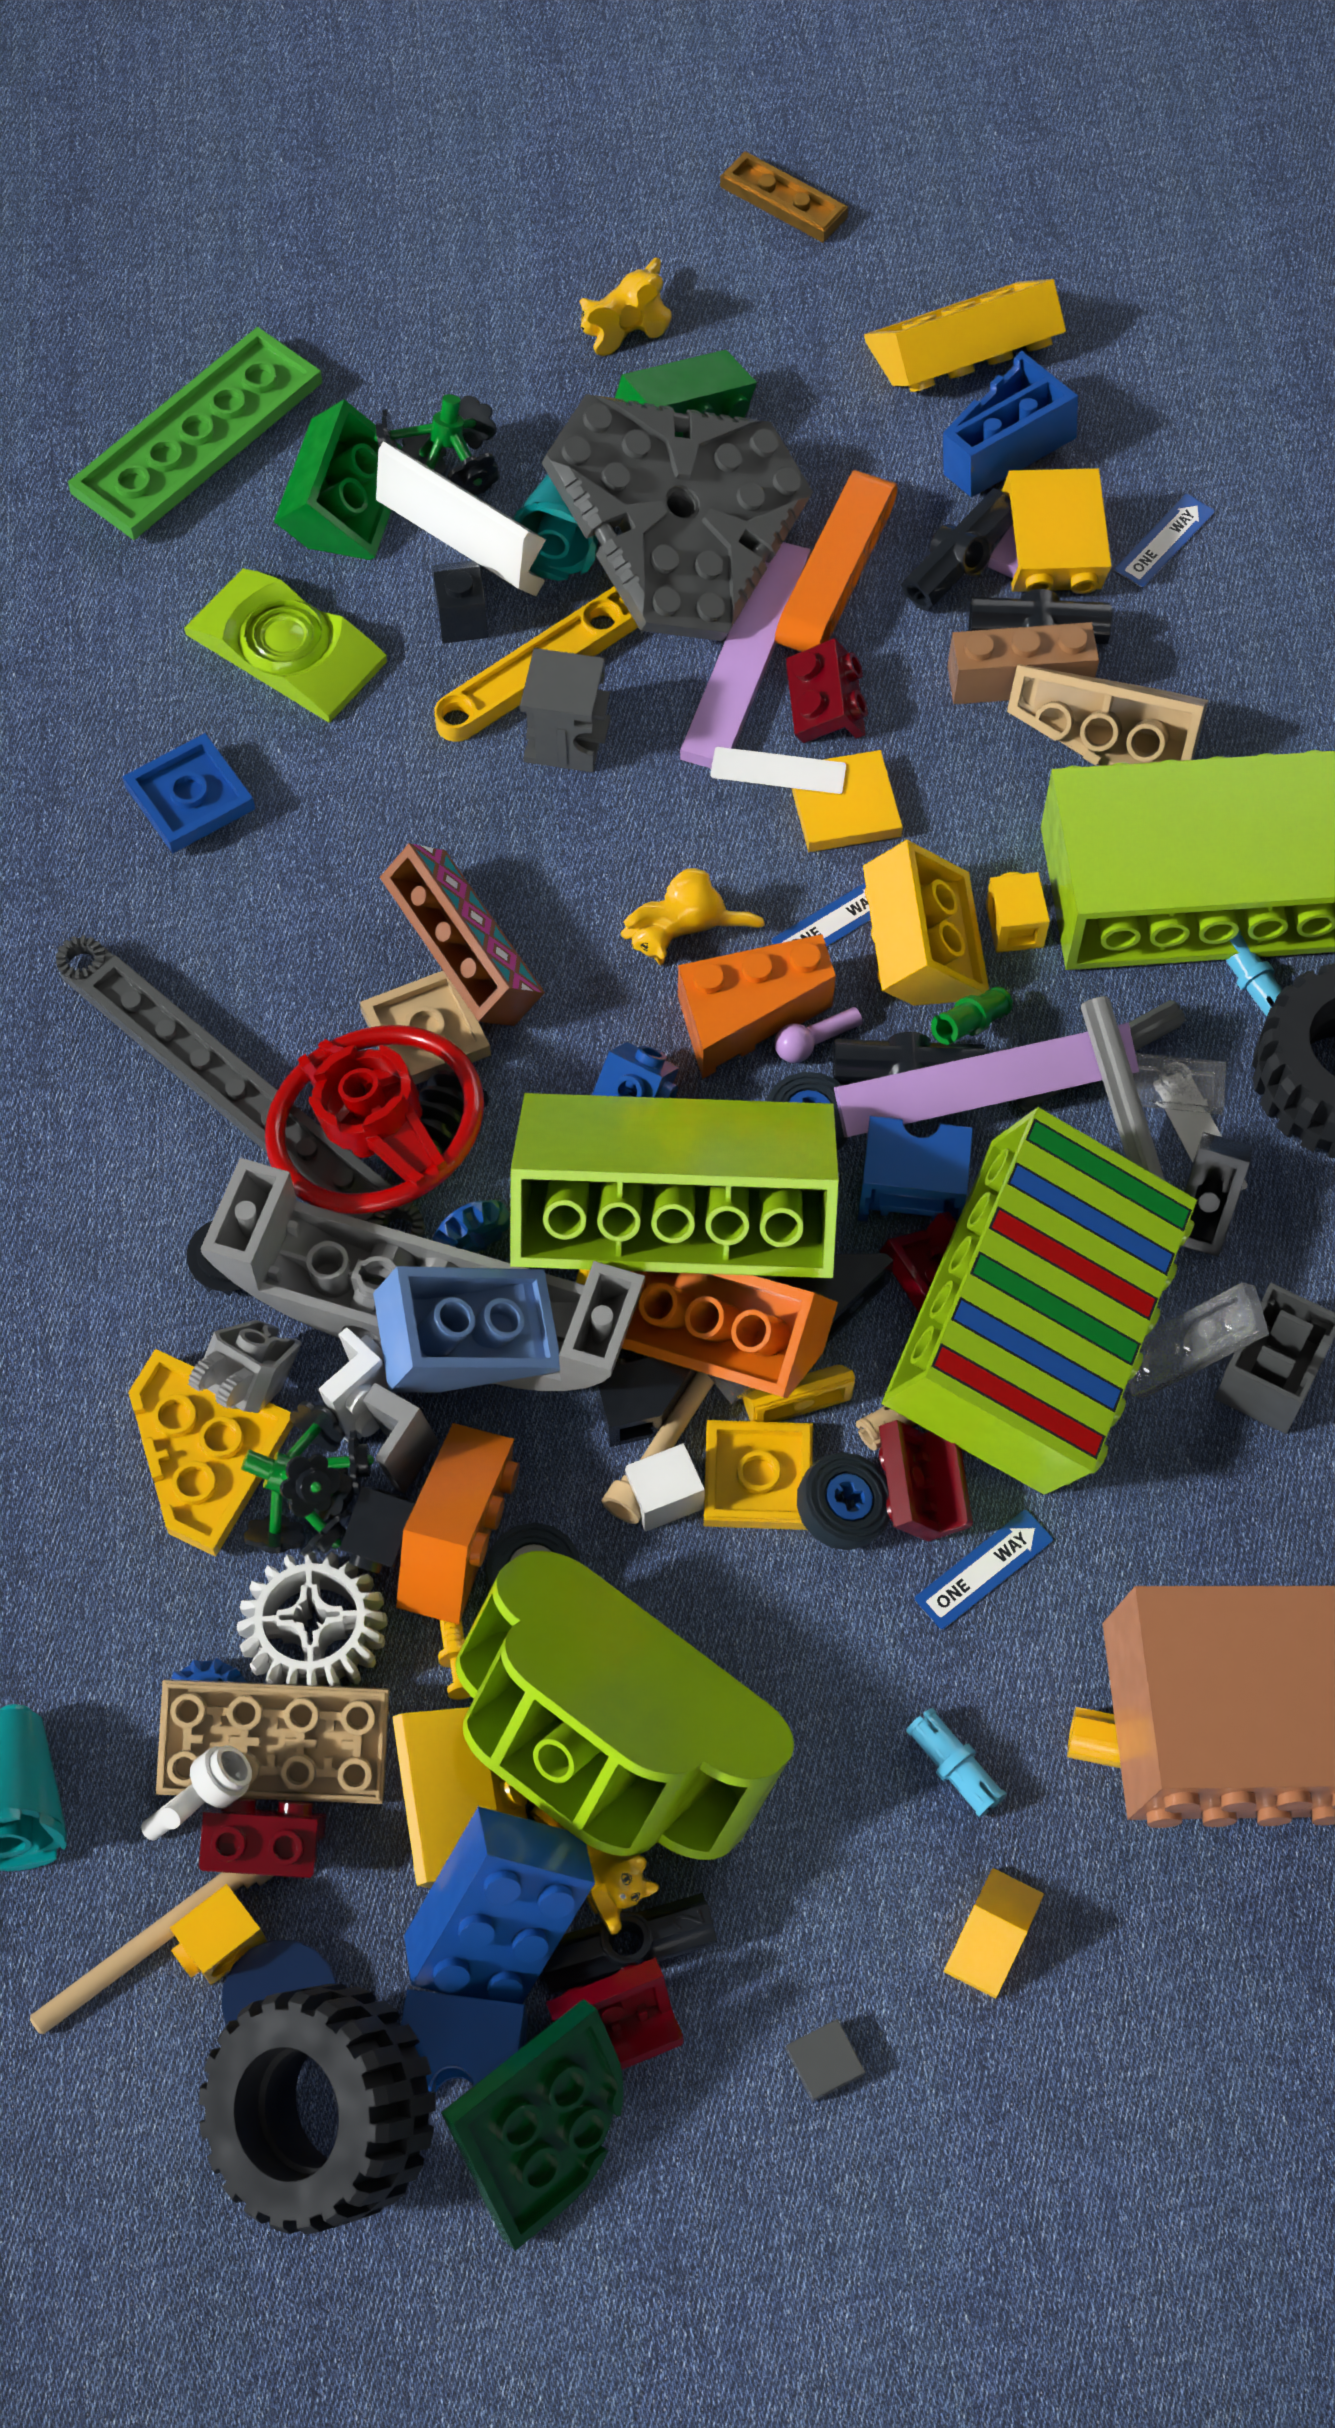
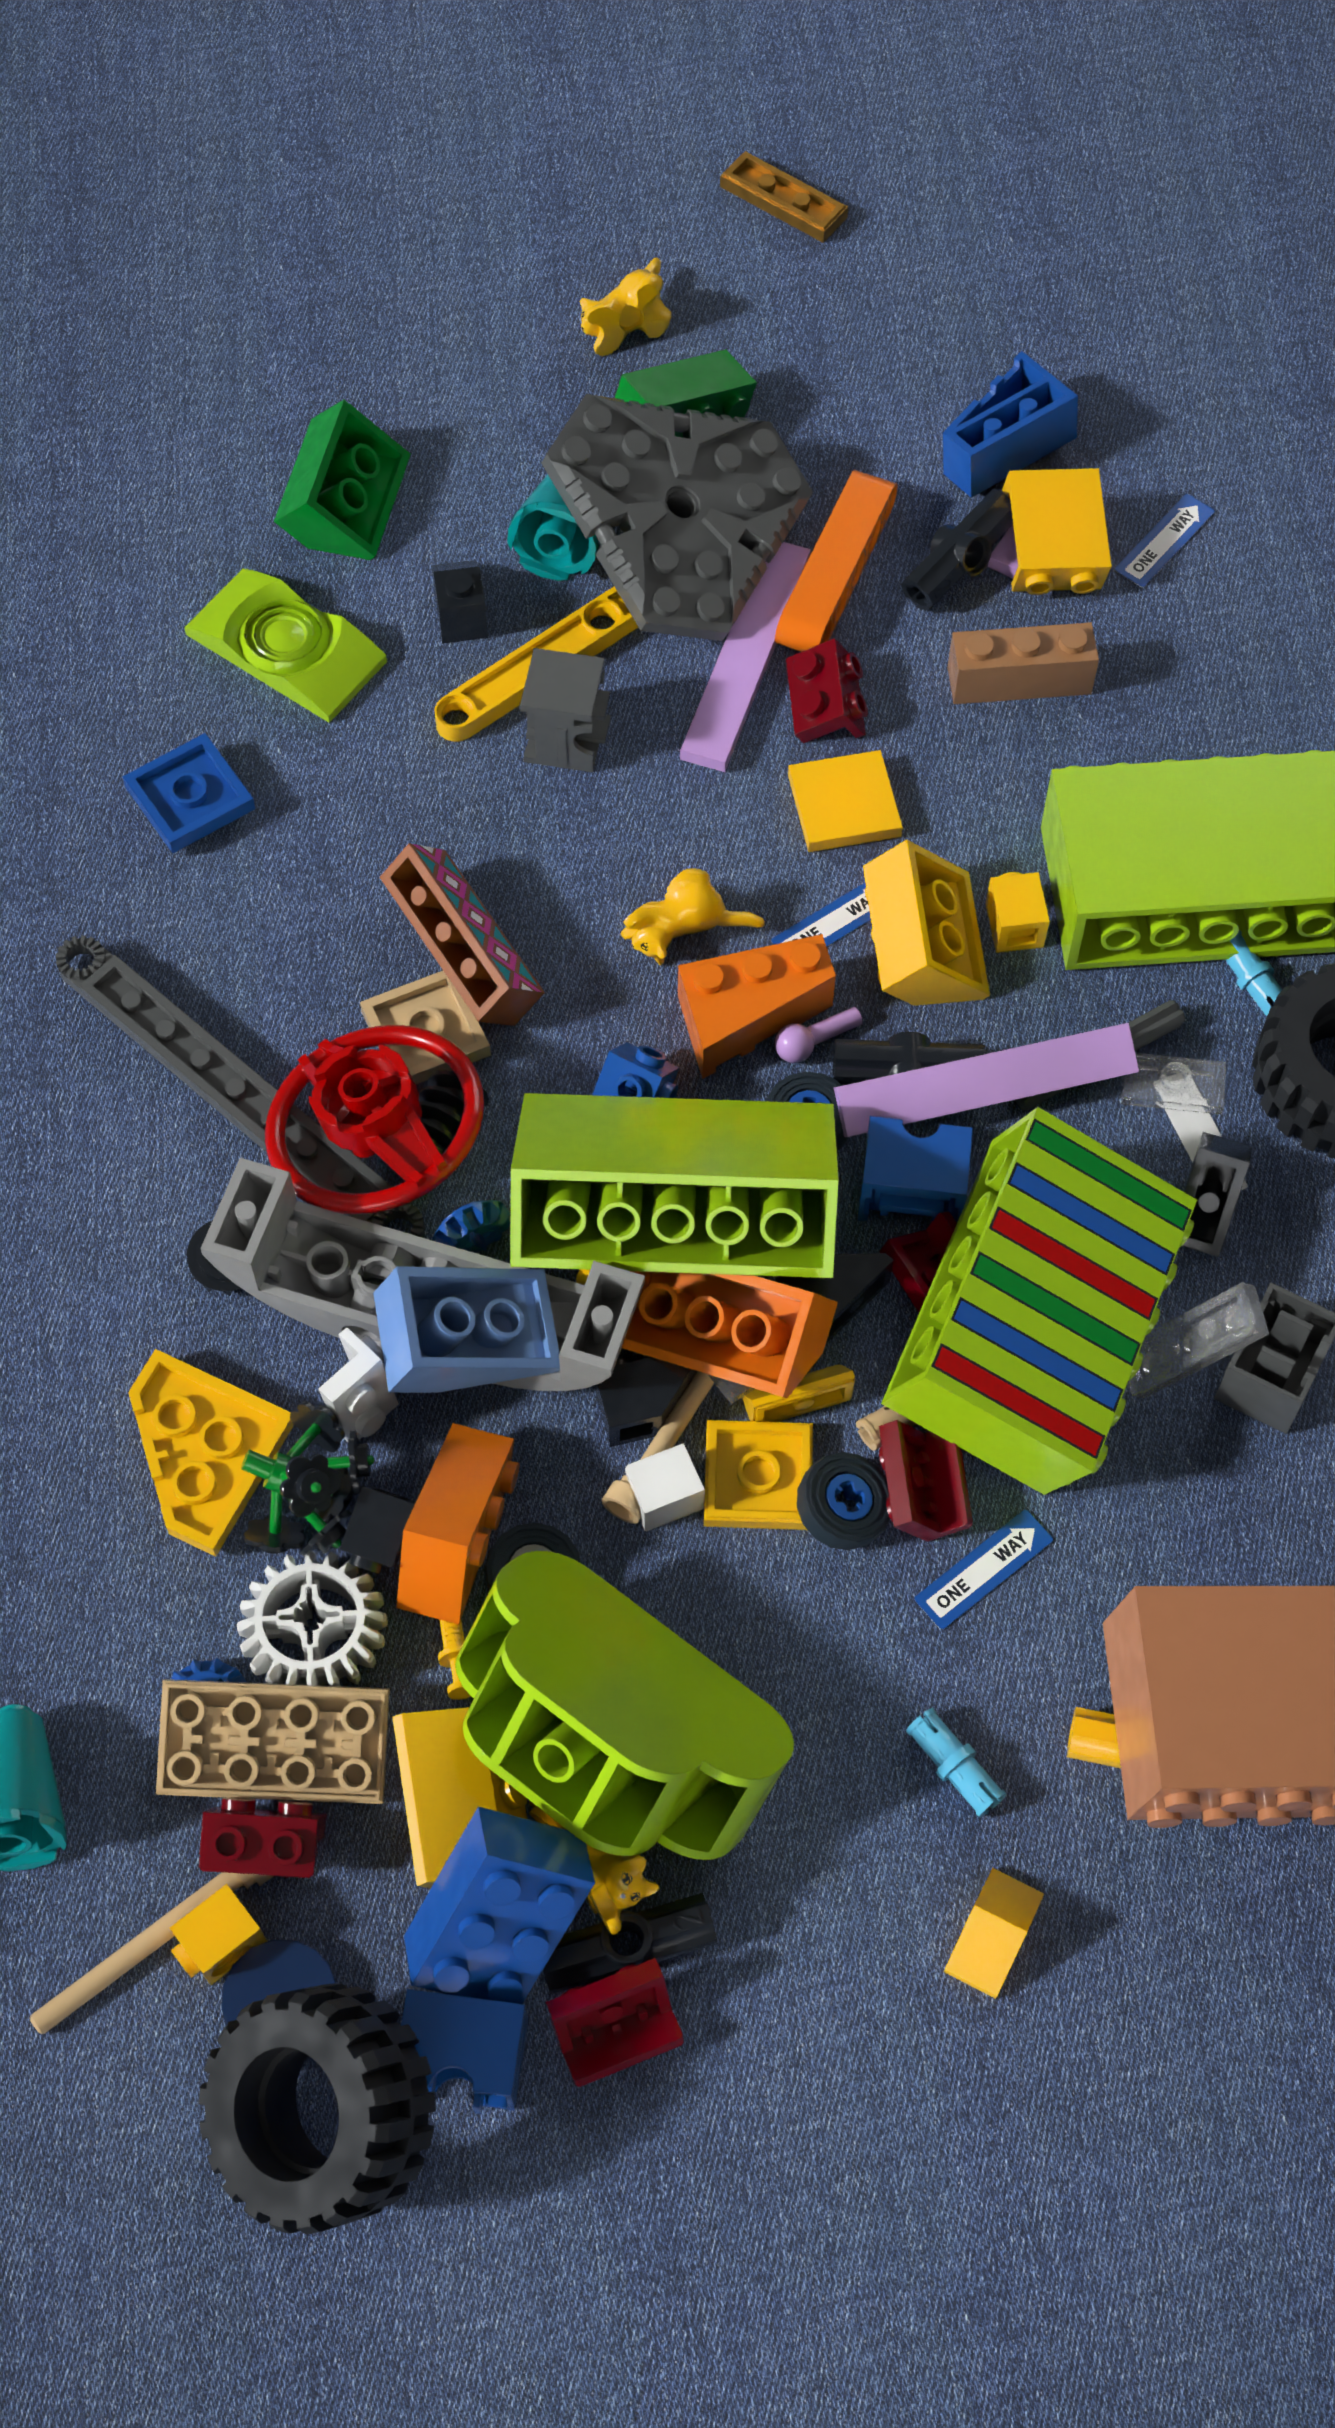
bright green plate [68,327,323,540] -> none
white piece [141,1745,252,1841] -> none
light grey hinge [188,1320,301,1413] -> none
light grey panel [363,1383,439,1493] -> none
black plant [374,394,500,495] -> none
white slope [376,442,546,596] -> none
dark green plate [441,1999,624,2251] -> none
white sticker [710,747,846,794] -> none
dark grey tile [785,2019,865,2103] -> none
yellow slope [864,279,1066,392] -> none
green pin [931,986,1013,1045] -> none
black piece [968,589,1112,644] -> none
tan wedge [1007,664,1208,766] -> none
light grey axle [1081,996,1165,1181] -> none

